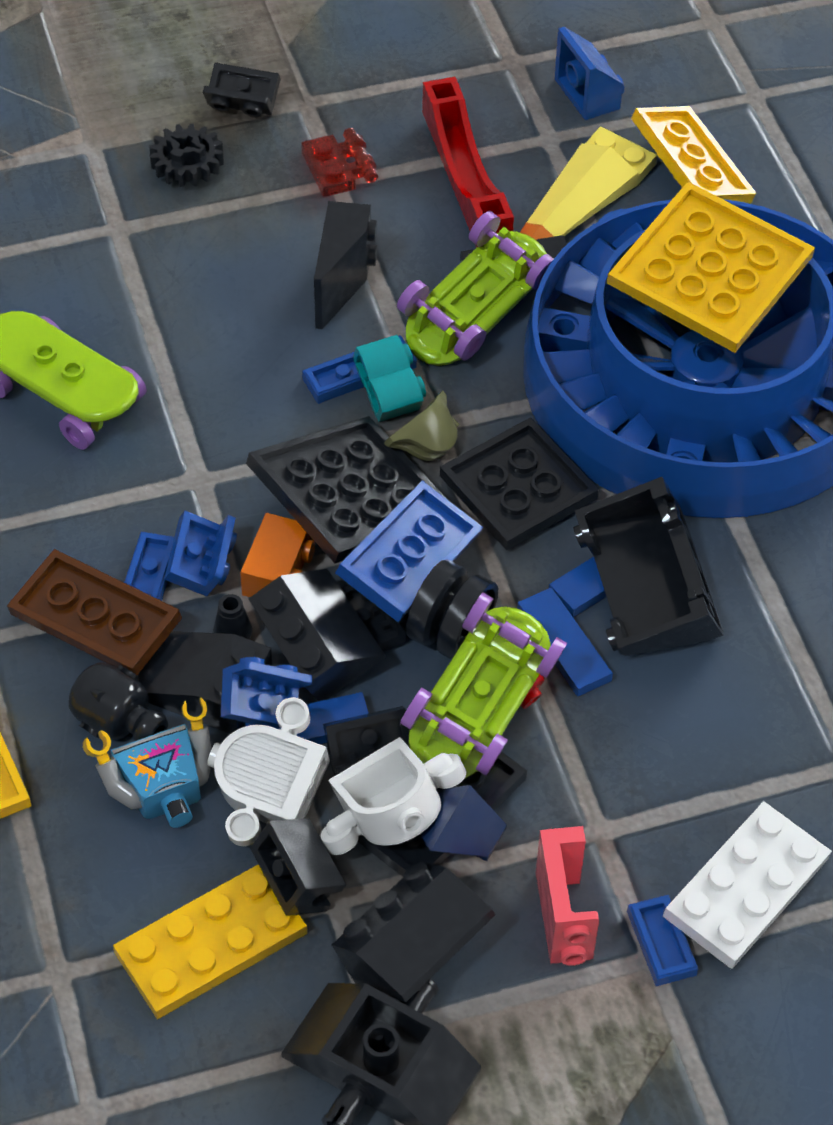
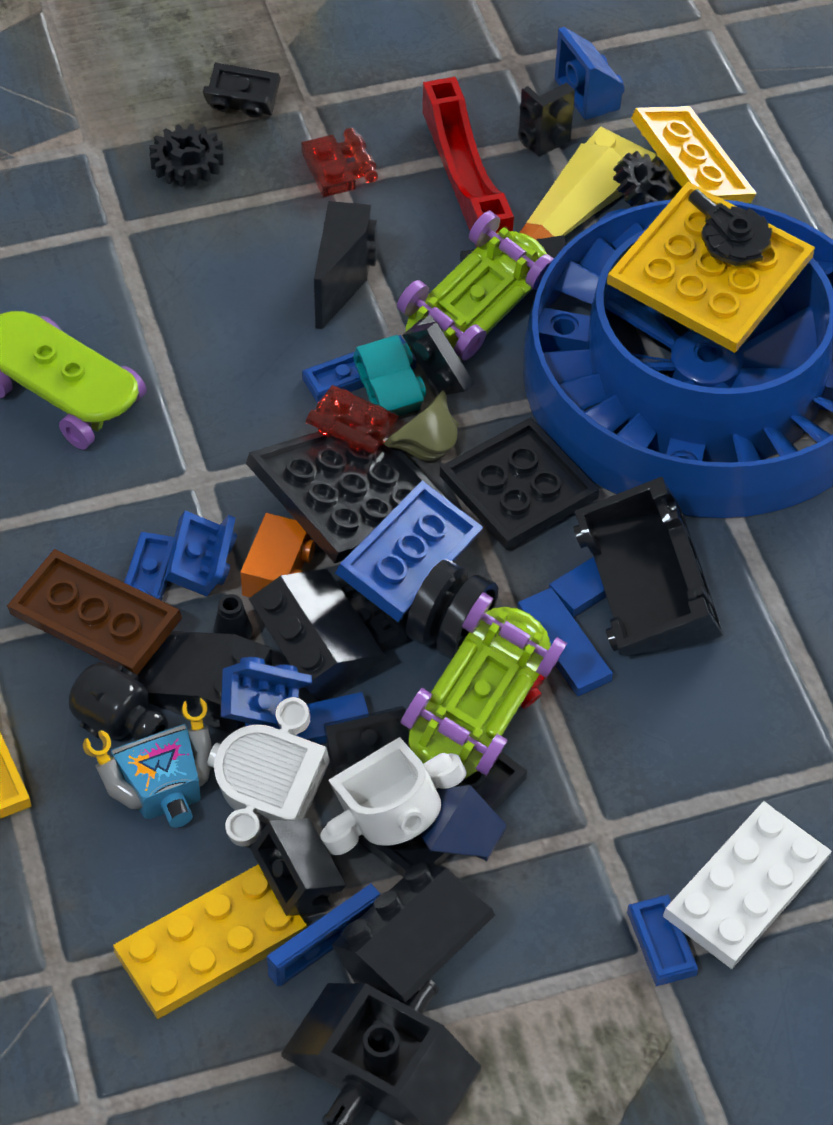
coral panel [536,826,599,966] -> none
none -> blue tile [267,883,380,987]
none -> clear red plate [306,385,399,455]
none -> black bracket [402,315,474,395]
none -> black bracket [518,82,575,157]
none -> black gear [613,151,679,207]
none -> black piece [688,189,772,266]

